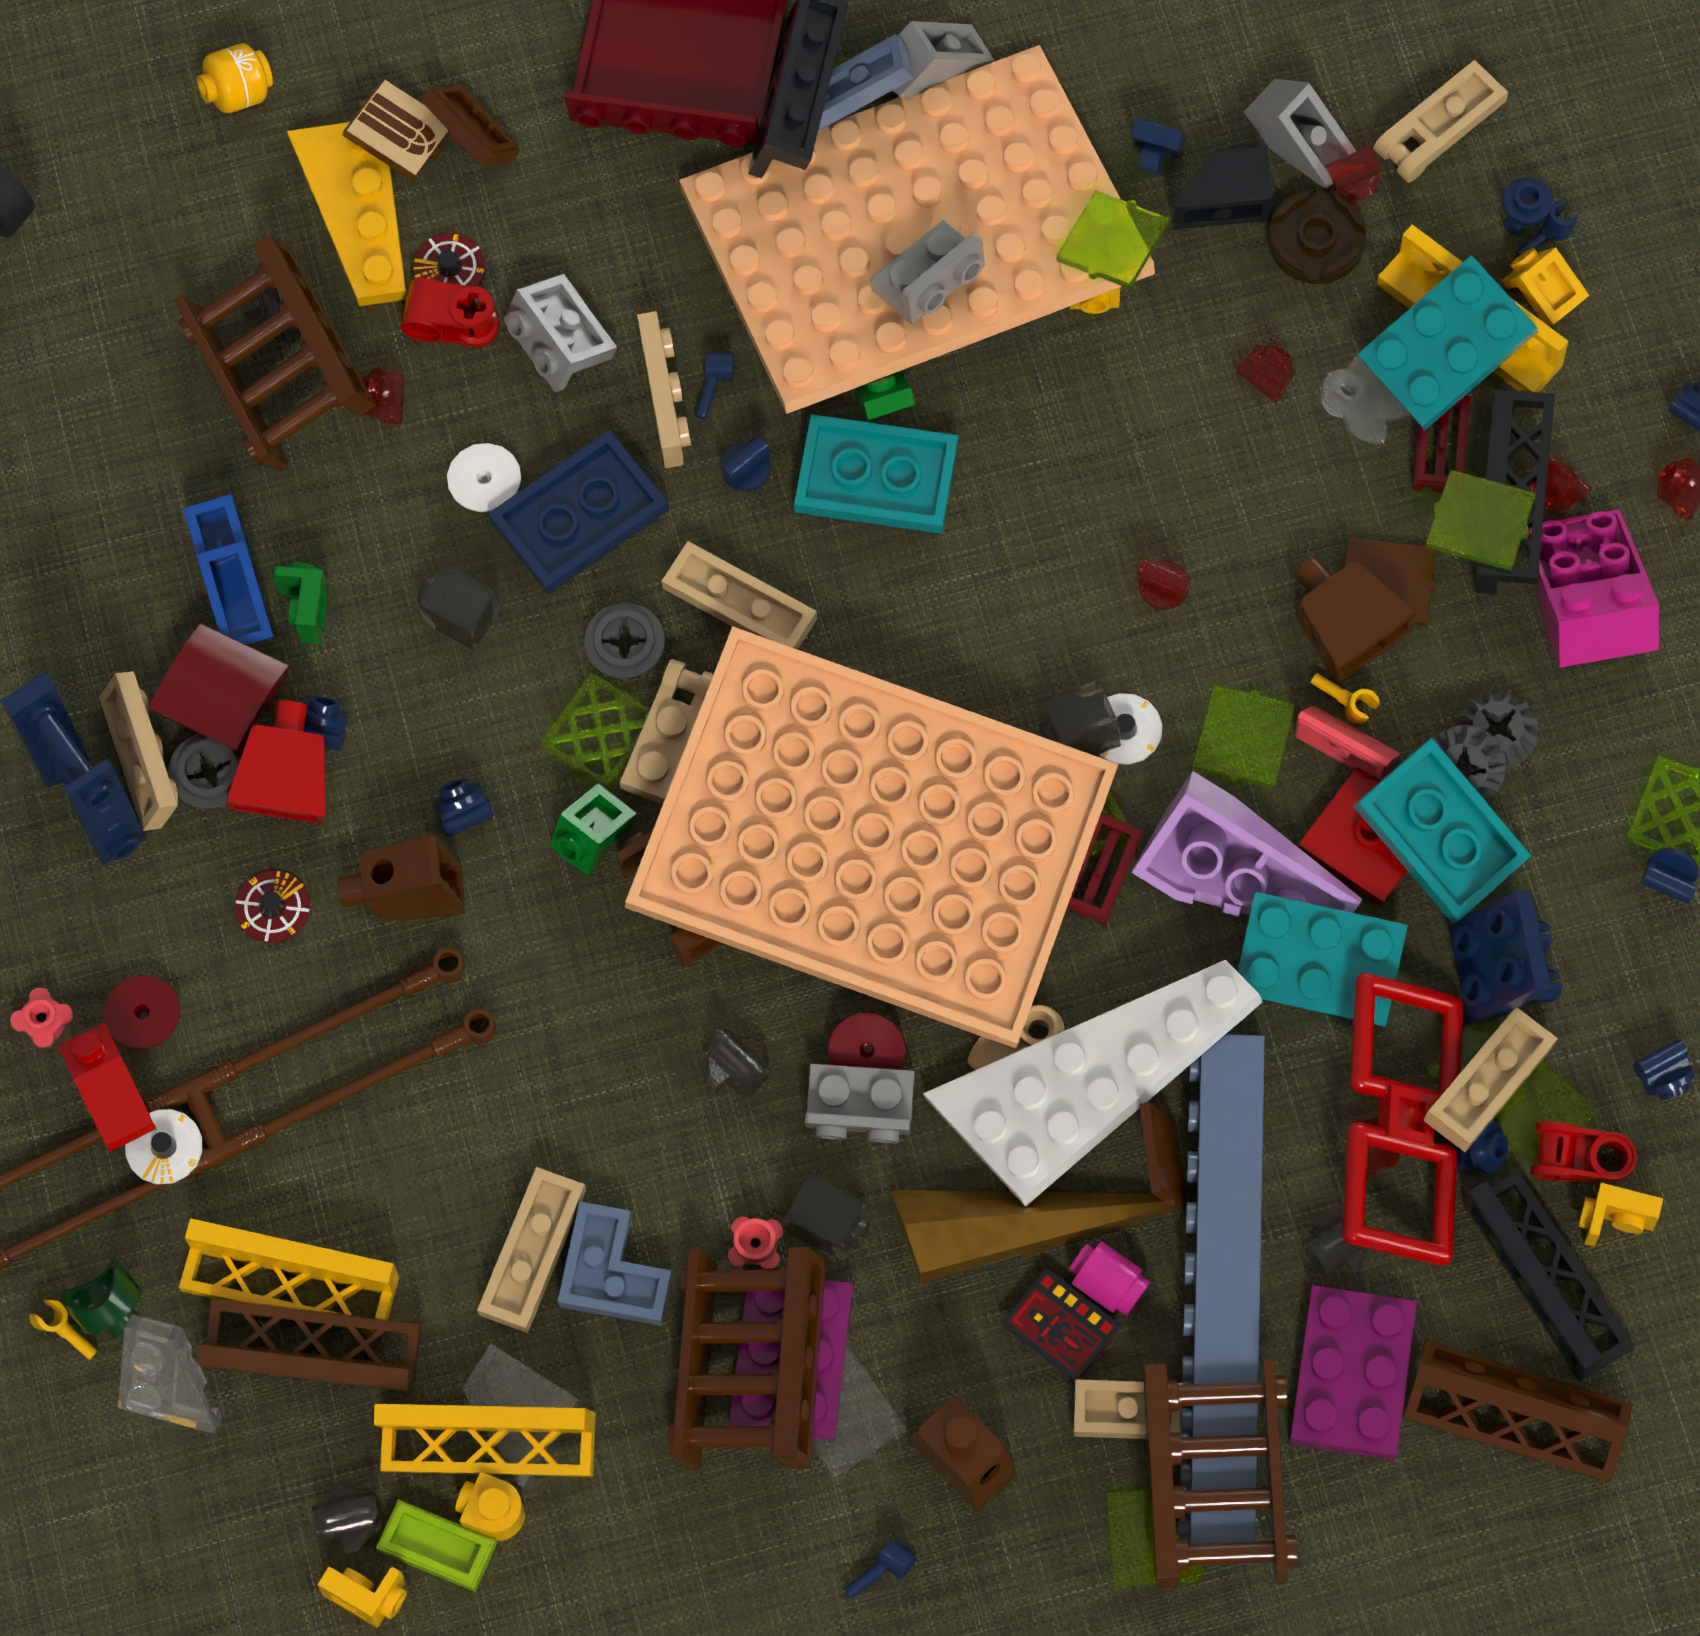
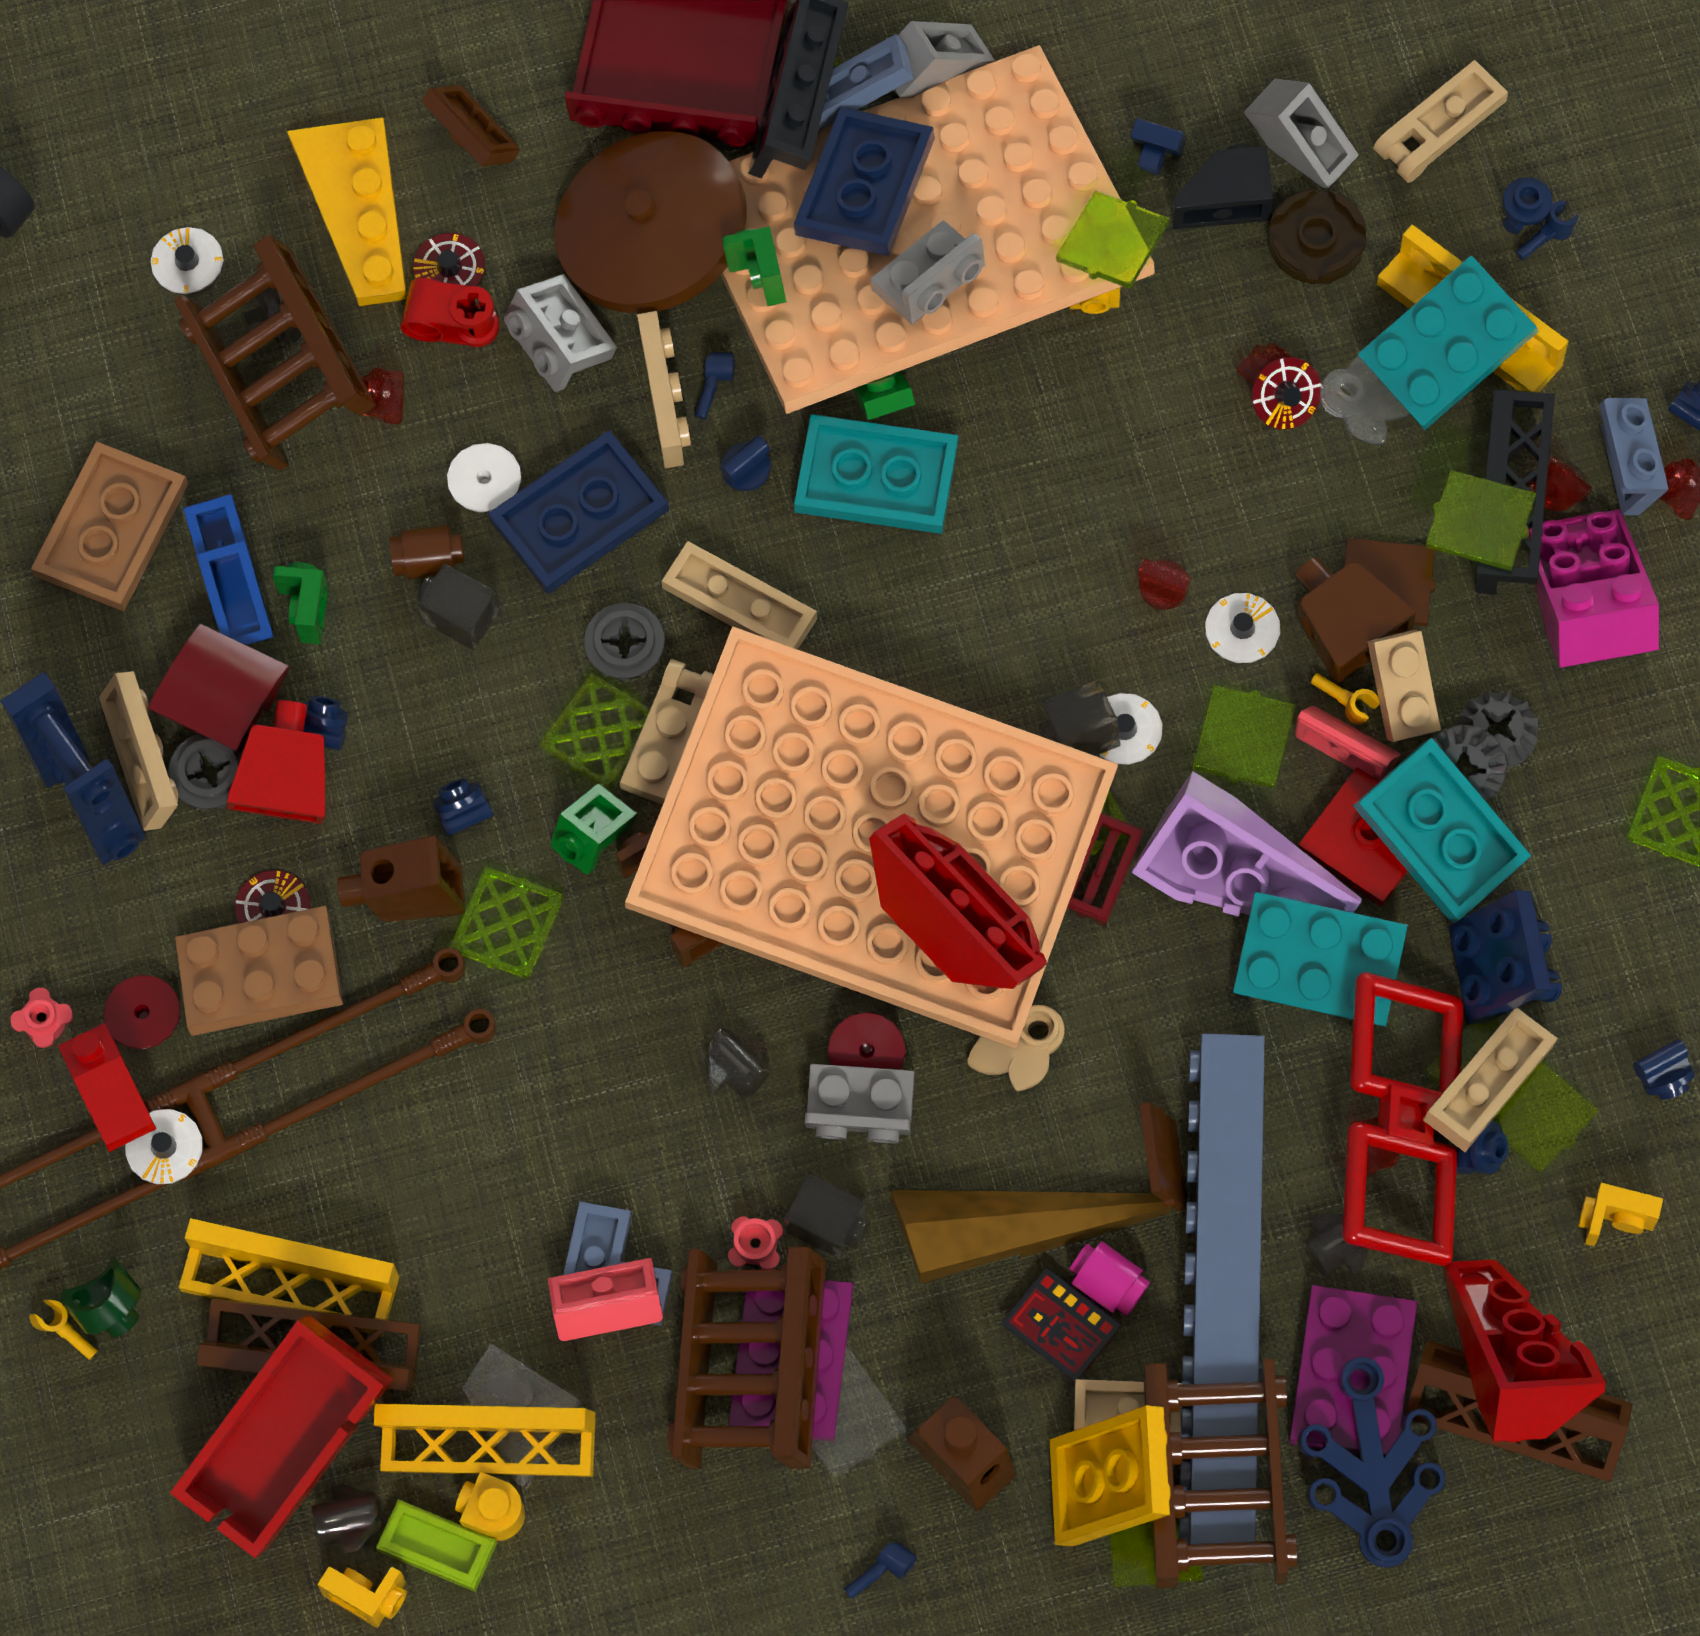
clear wing [118,1314,222,1434] -> none
yellow head [197,43,273,114] -> none
piece [342,78,449,182] -> none
tan plate [477,1167,586,1333] -> none
white wing [923,960,1262,1207] -> none
clear red plate [1325,145,1384,202] -> none
dark red tile [1413,396,1471,495] -> none
black fence [1464,1170,1635,1382] -> none
yellow bracket [1502,248,1590,326] -> none
red piece [1530,1121,1637,1186] -> none
dark blue plate [1640,848,1699,904] -> none
none -> medium nougat plate [31,441,189,612]
none -> white piece [150,227,224,294]
none -> red piece [170,1315,393,1558]
none -> medium nougat plate [175,906,343,1036]
none -> reddish brown brick [390,525,465,580]
none -> clear neon green window [450,866,564,980]
none -> coral slope [548,1258,663,1341]
none -> reddish brown dish [554,131,747,314]
none -> green bracket [722,226,787,307]
none -> dark blue plate [794,107,935,256]
none -> red wedge [869,813,1047,989]
none -> yellow plate [1049,1405,1170,1547]
none -> white piece [1205,593,1280,663]
none -> dark red piece [1251,357,1322,430]
none -> dark blue plant [1297,1357,1445,1568]
none -> tan plate [1367,630,1441,742]
none -> red wedge [1443,1259,1606,1442]
none -> sand blue bracket [1599,398,1669,515]

